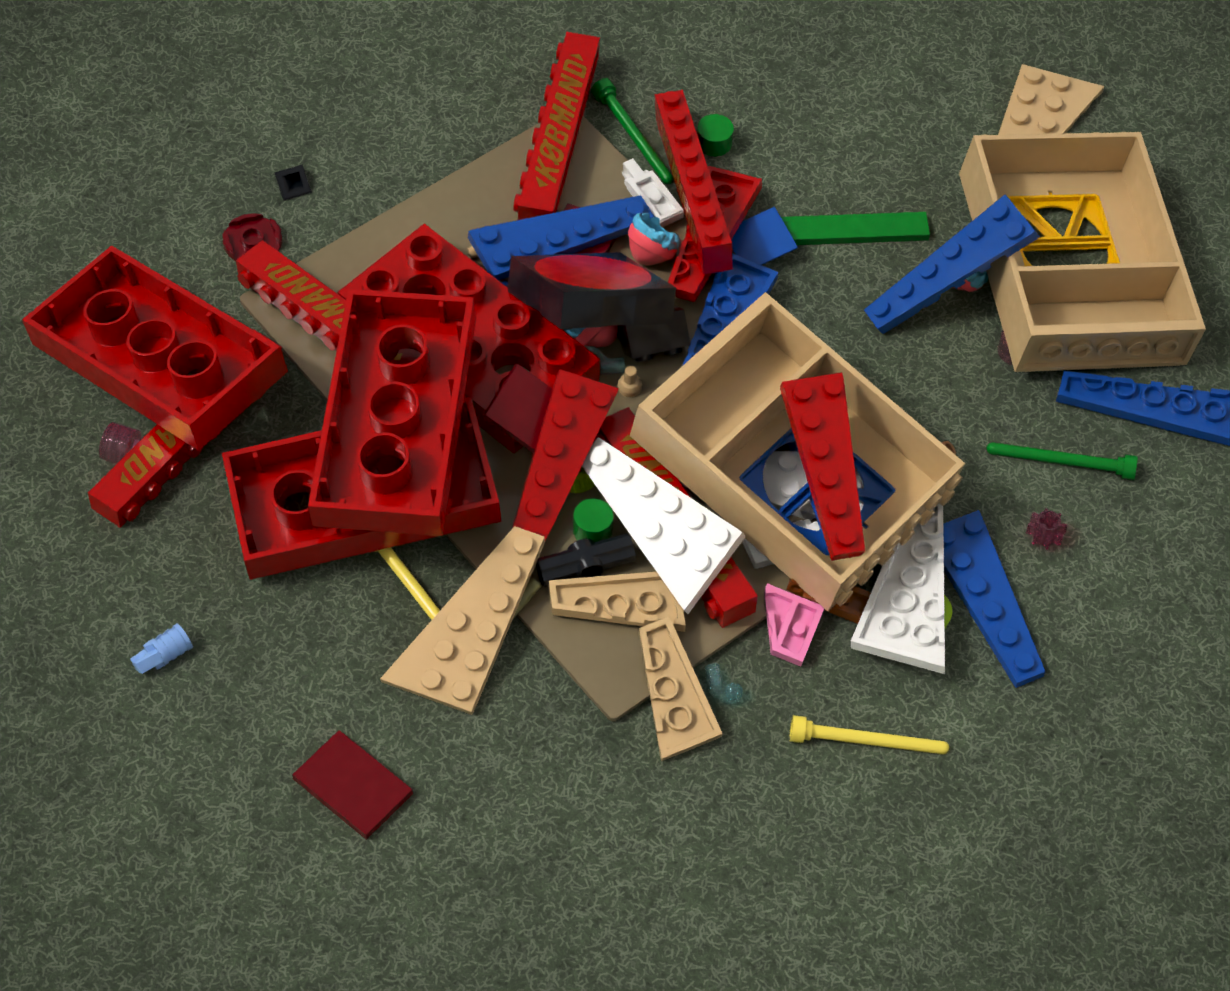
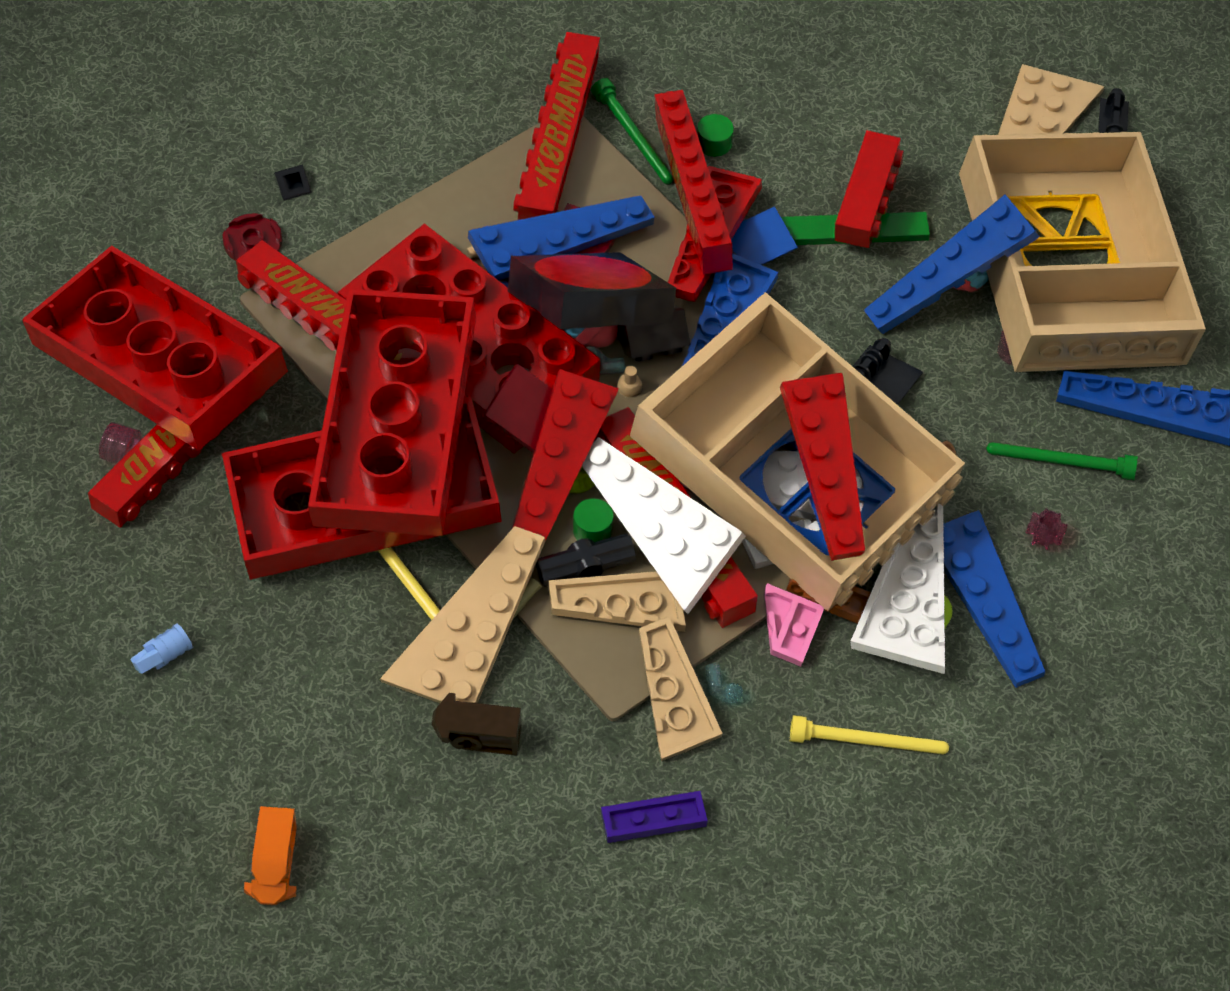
dark red tile [292,730,413,840] -> none
white hinge [622,158,684,227] -> none
hair [628,213,681,266] -> none
none -> orange piece [244,806,297,905]
none -> dark brown piece [431,693,522,756]
none -> dark purple plate [601,791,708,843]
none -> red wedge [835,130,904,248]
none -> black hinge [852,338,923,405]
none -> black hinge [1098,88,1129,133]

